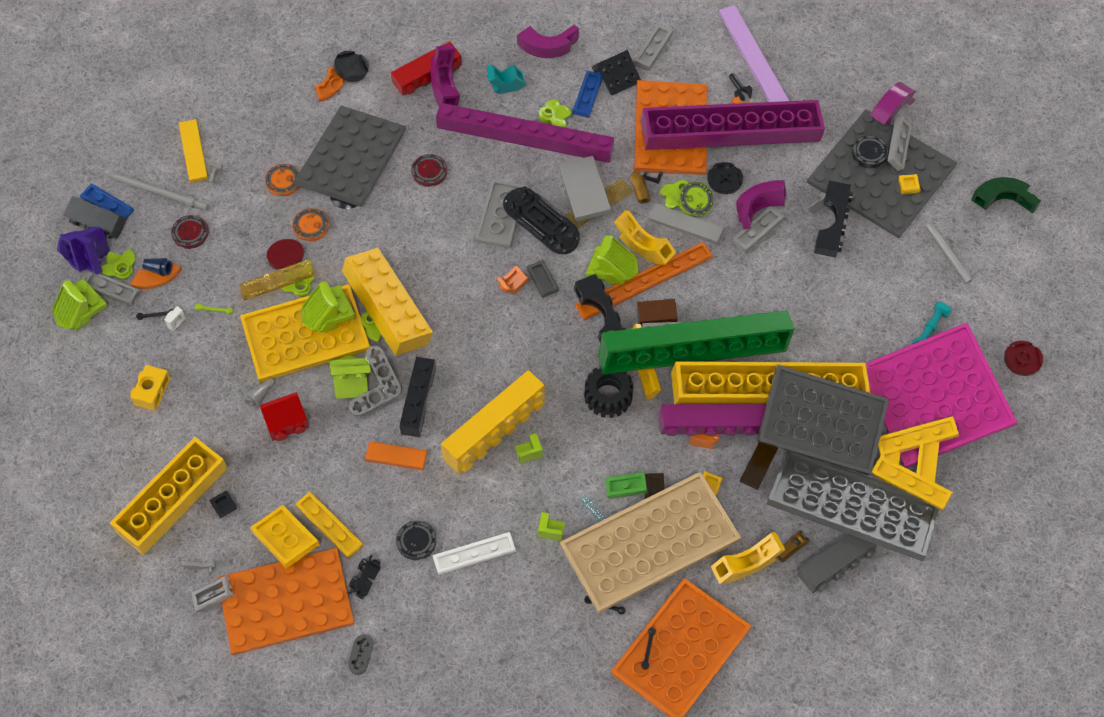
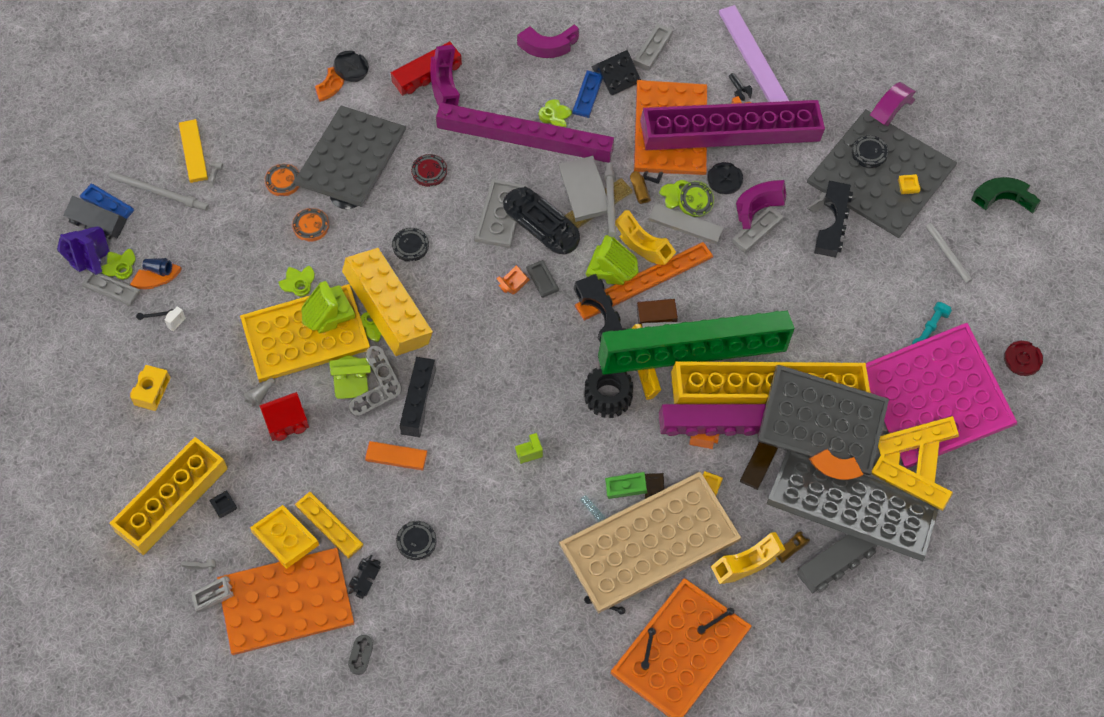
lime piece [52,279,107,331] -> none
tile [171,215,209,249] -> none
lime hinge [194,303,233,315] -> none
clear yellow tile [239,259,315,301] -> none
dark red tile [267,239,304,271] -> none
white tile [432,532,516,575] -> none
yellow brick [441,370,545,475] -> none
teal brick [486,64,526,94] -> none
lime panel [538,512,565,541] -> none
light grey plate [887,116,912,171] -> none
none -> tile [392,228,429,262]
none -> light grey bar [604,163,616,237]
none -> black hinge [697,607,735,635]
none -> orange tile [809,449,863,480]

